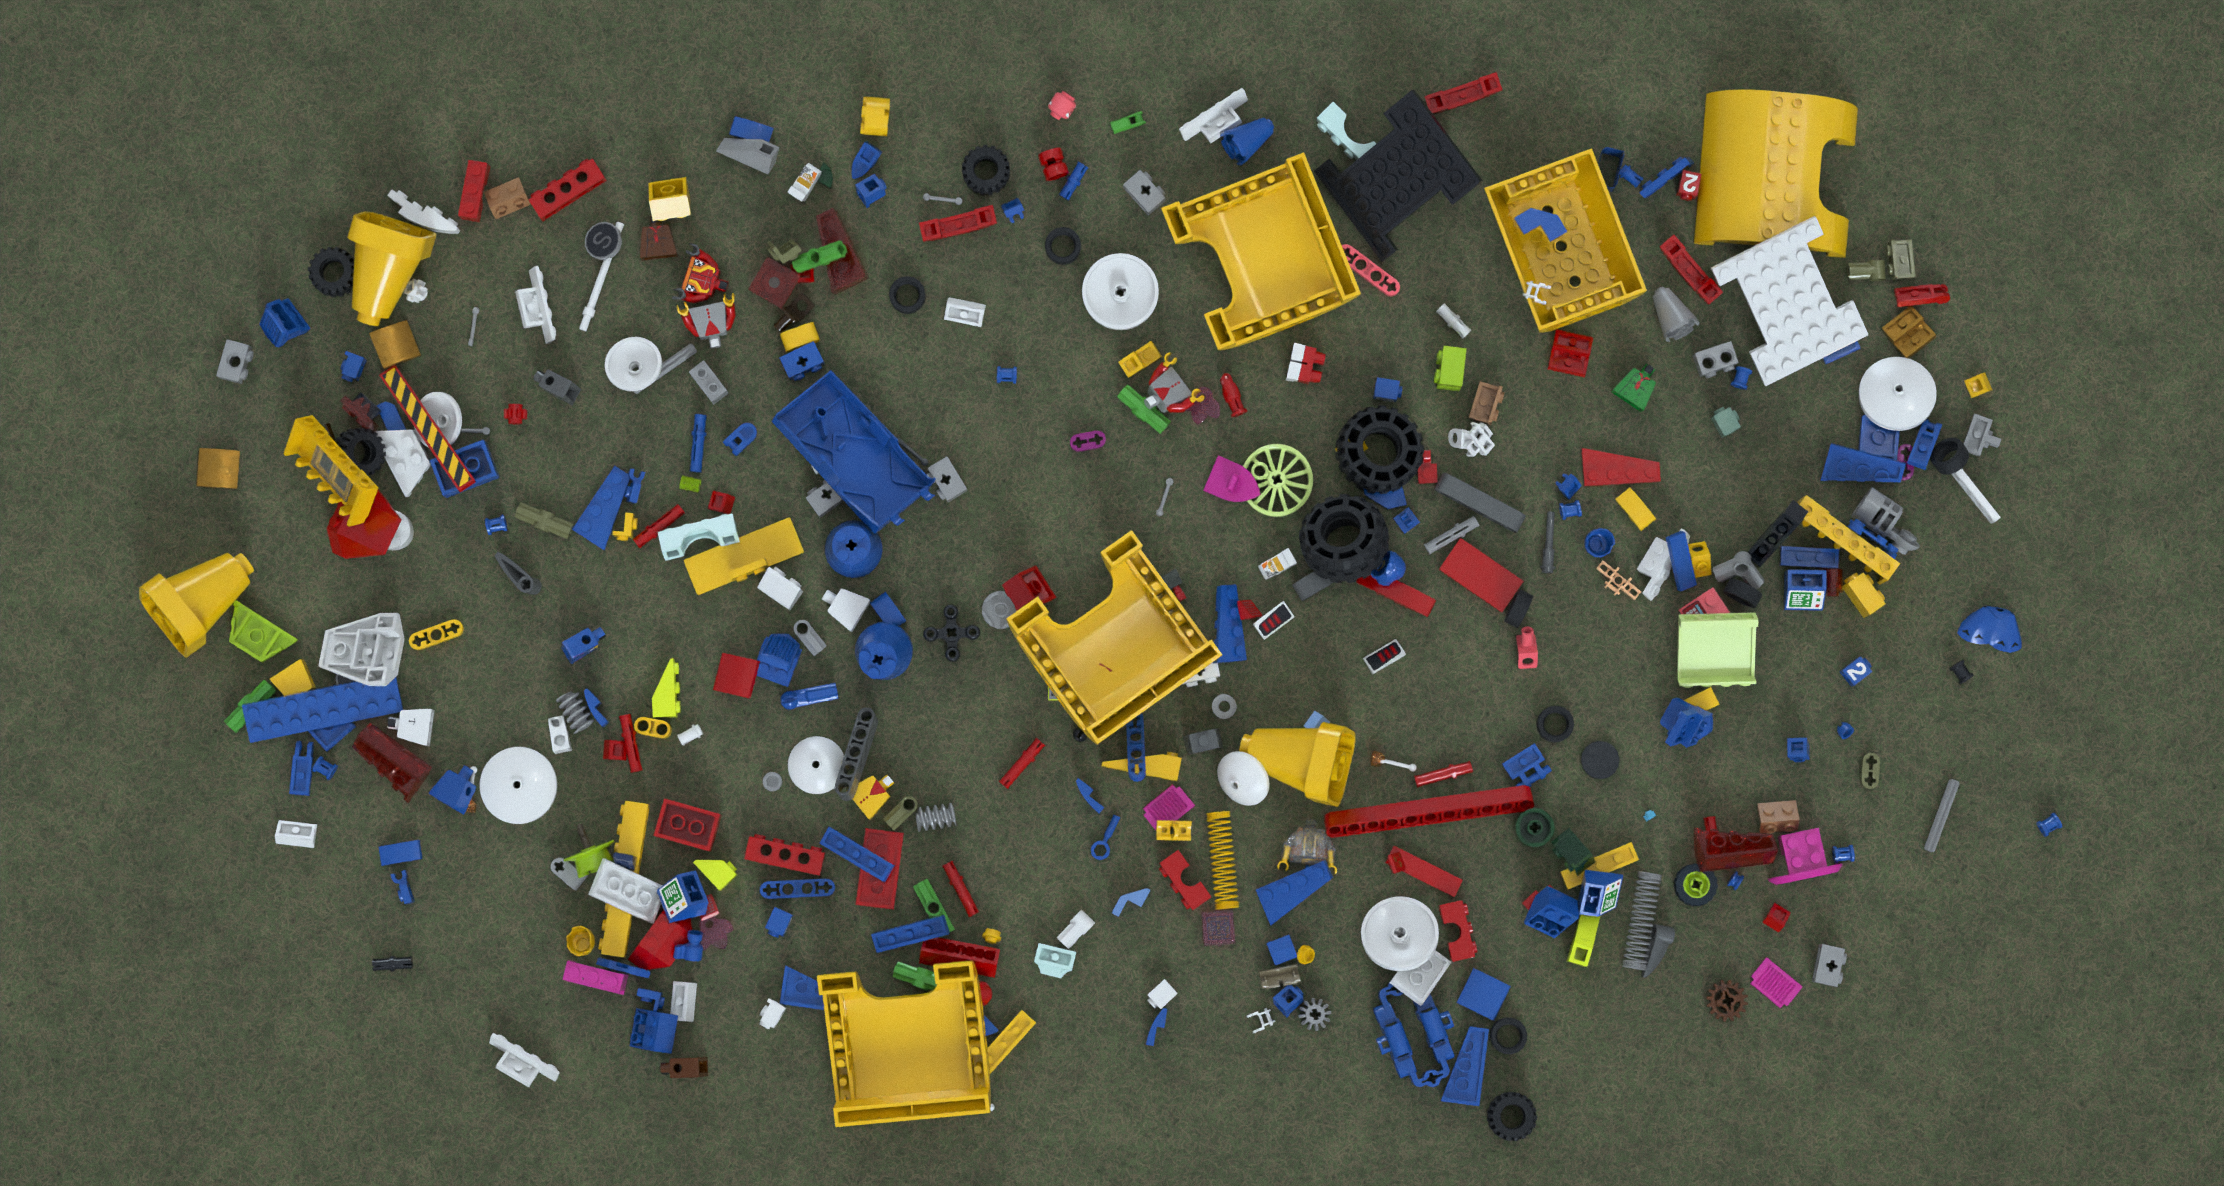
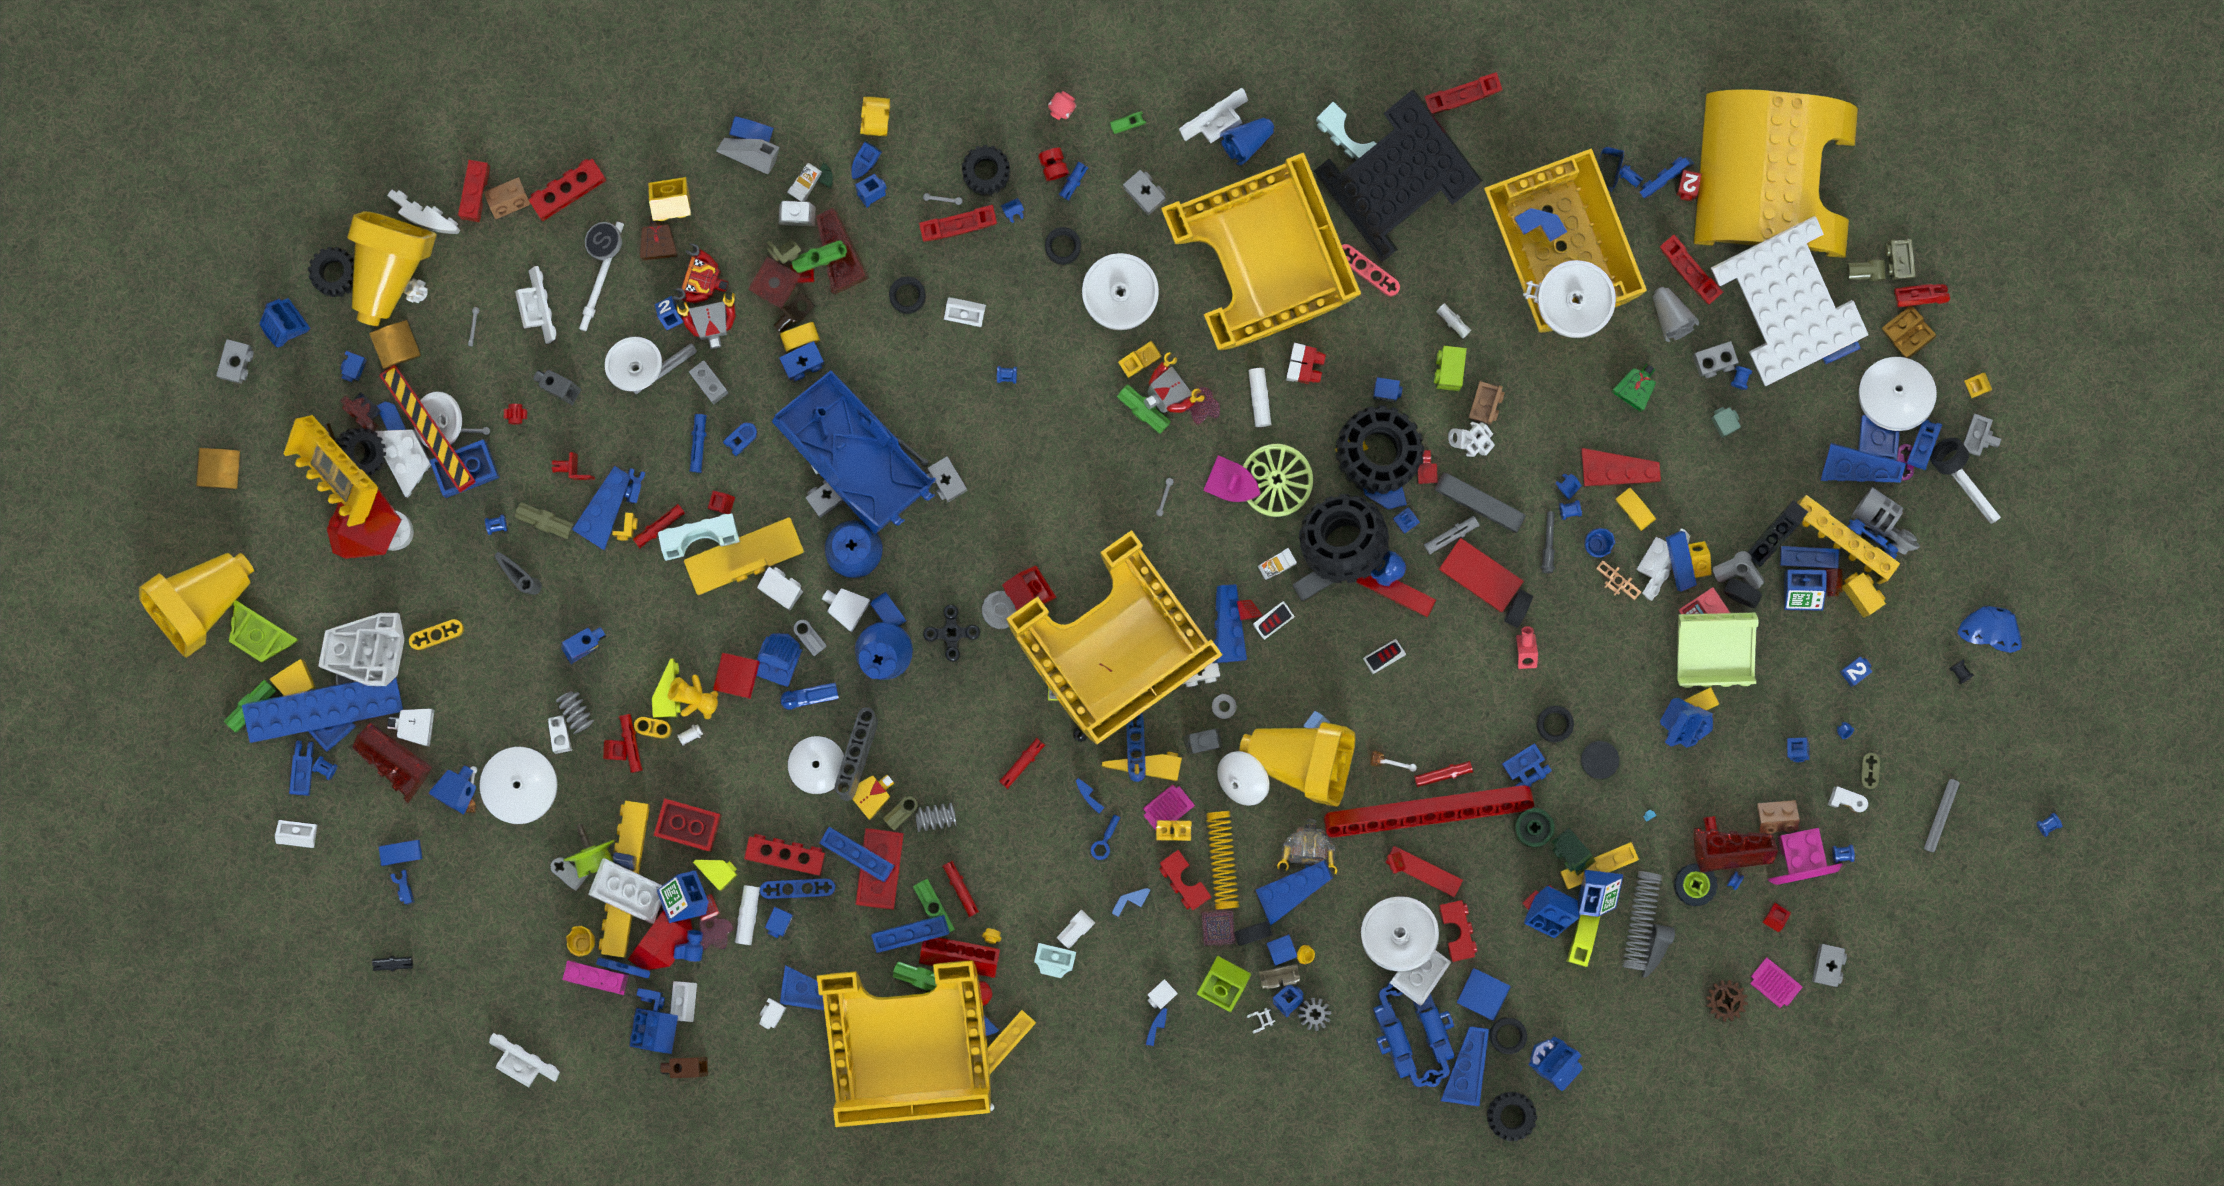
blue slope [584,688,609,727] -> none
lime piece [679,475,701,493] -> none
light grey tile [763,772,782,791] -> none
magenta beam [1070,431,1106,452] -> none
pearl dark grey piece [1162,569,1186,602] -> none
red piece [1220,373,1248,418] -> none
red slope [1547,329,1593,377] -> none
none -> red bracket [552,452,595,480]
none -> blue brick [655,296,683,330]
none -> yellow piece [667,675,718,719]
none -> white axle [735,885,760,945]
none -> white torso [779,201,816,226]
none -> lime slope [1197,956,1251,1012]
none -> black tyre [1234,921,1273,946]
none -> white axle [1249,368,1271,427]
none -> blue piece [1528,1037,1582,1091]
none -> white dish [1538,260,1616,338]
none -> white leg [1828,786,1868,813]

